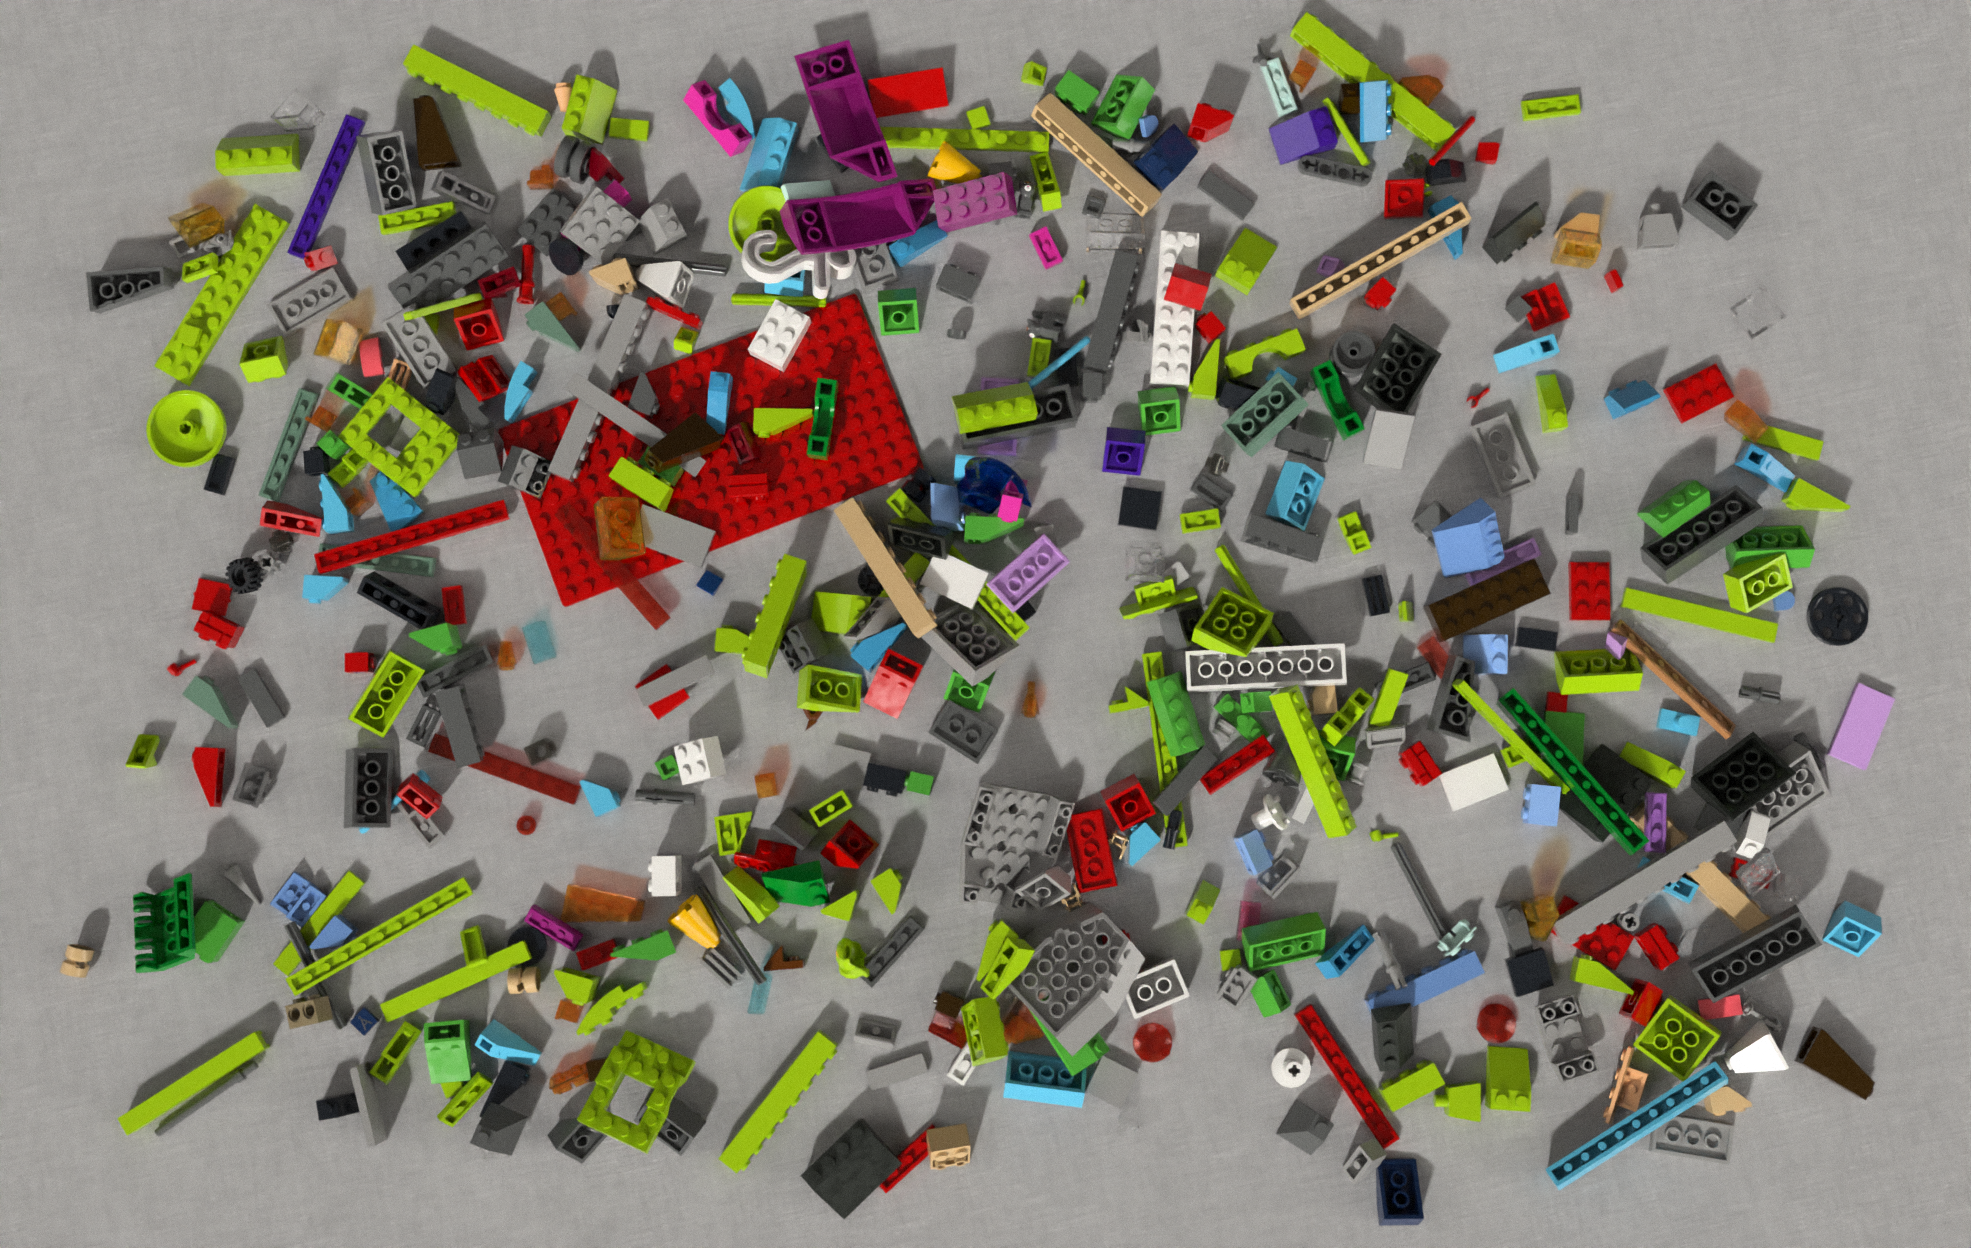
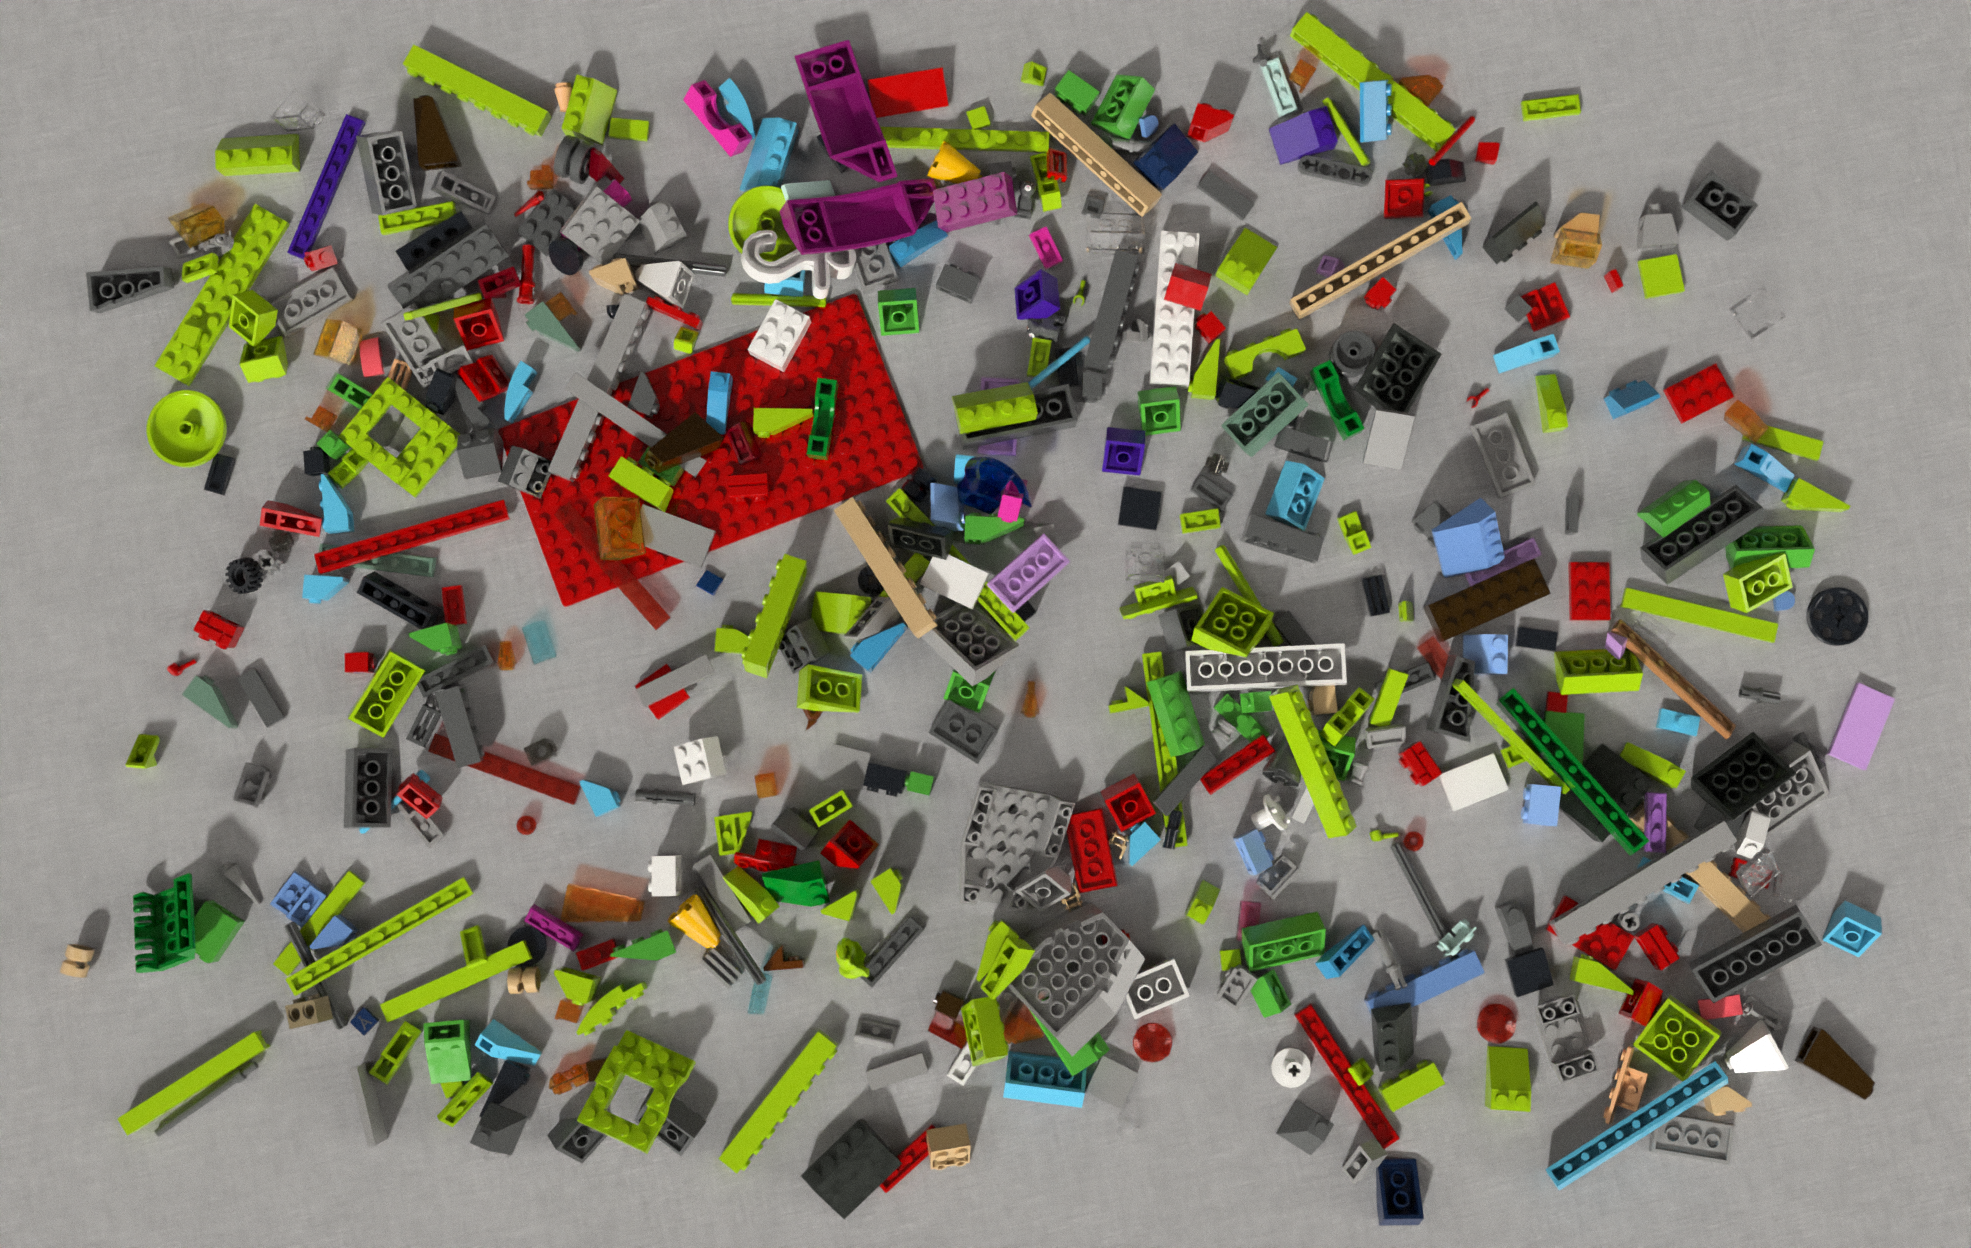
red piece [192,578,232,616] -> none
red slope [192,747,226,807] -> none
sand green tile [258,388,319,502] -> none
black slope [316,1092,359,1121] -> none
clear orange panel [345,487,374,517] -> none
dark azure wing [370,471,424,532] -> none
bright green tile [655,754,680,781] -> none
slope [863,648,924,719] -> none
dark grey tile [947,329,966,340] -> none
dark brown brick [1338,83,1360,114] -> none
lime torso [1433,1081,1481,1122] -> none
clear yellow slope [1520,894,1559,942] -> none
none -> lime slope [229,290,278,347]
none -> light grey hinge [415,344,473,384]
none -> red piece [514,190,544,217]
none -> dark purple slope [1014,269,1060,320]
none -> red tile [1047,148,1067,183]
none -> lime tile [1348,1057,1374,1086]
none -> clear red plate [1403,831,1424,851]
none -> lime tile [1637,254,1685,299]

